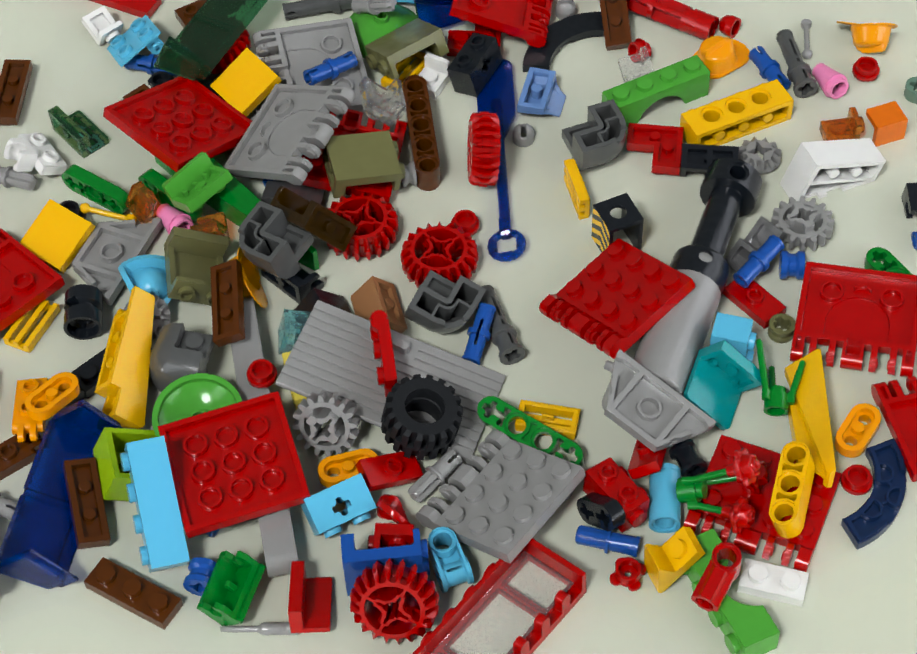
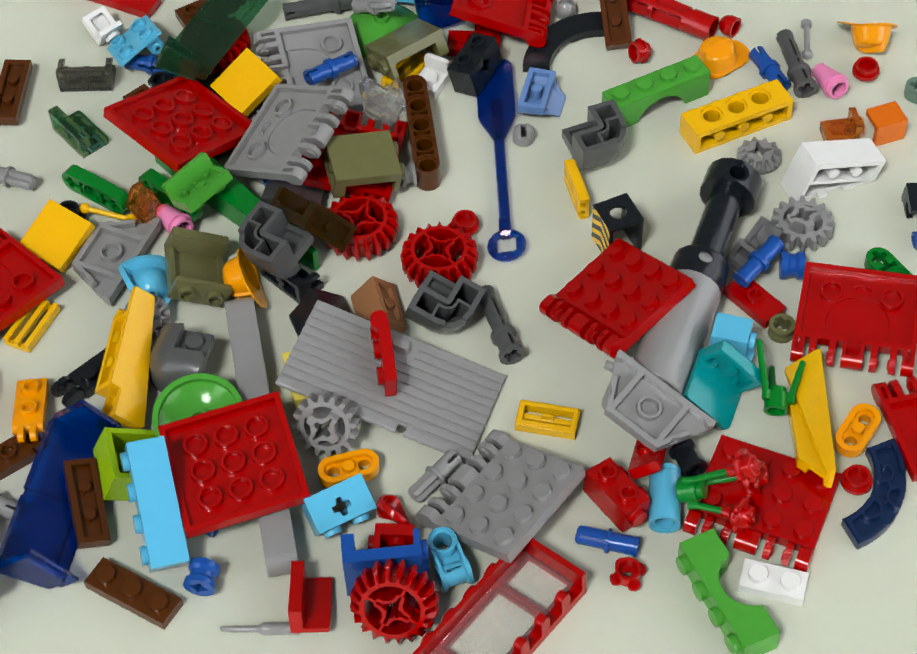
white plate [4,132,68,175] -> none
light orange plate [25,372,80,421] -> none
black wheel [63,284,103,340] -> none
clear orange bracket [190,212,230,239] -> none
green hinge [197,551,266,626] -> none
reddish brown plate [210,259,245,347] -> none
red plate [246,359,277,388] -> none
clear light blue bracket [278,309,311,354] -> none
red plate [355,451,423,491] -> none
black tyre [381,374,463,460] -> none
blue pin [462,303,496,365] -> none
red gear [467,111,501,187] -> none
green beam [477,396,584,466] -> none
black beam [577,492,626,531] -> none
clear panel [618,46,654,83] -> none
red plate [626,123,684,175] -> none
yellow slope [644,526,706,593] -> none
black hinge [680,143,739,177] -> none
red piece [691,542,742,612] -> none
yellow beam [769,441,815,539] -> none
none -> clear smoke hinge [56,57,116,92]

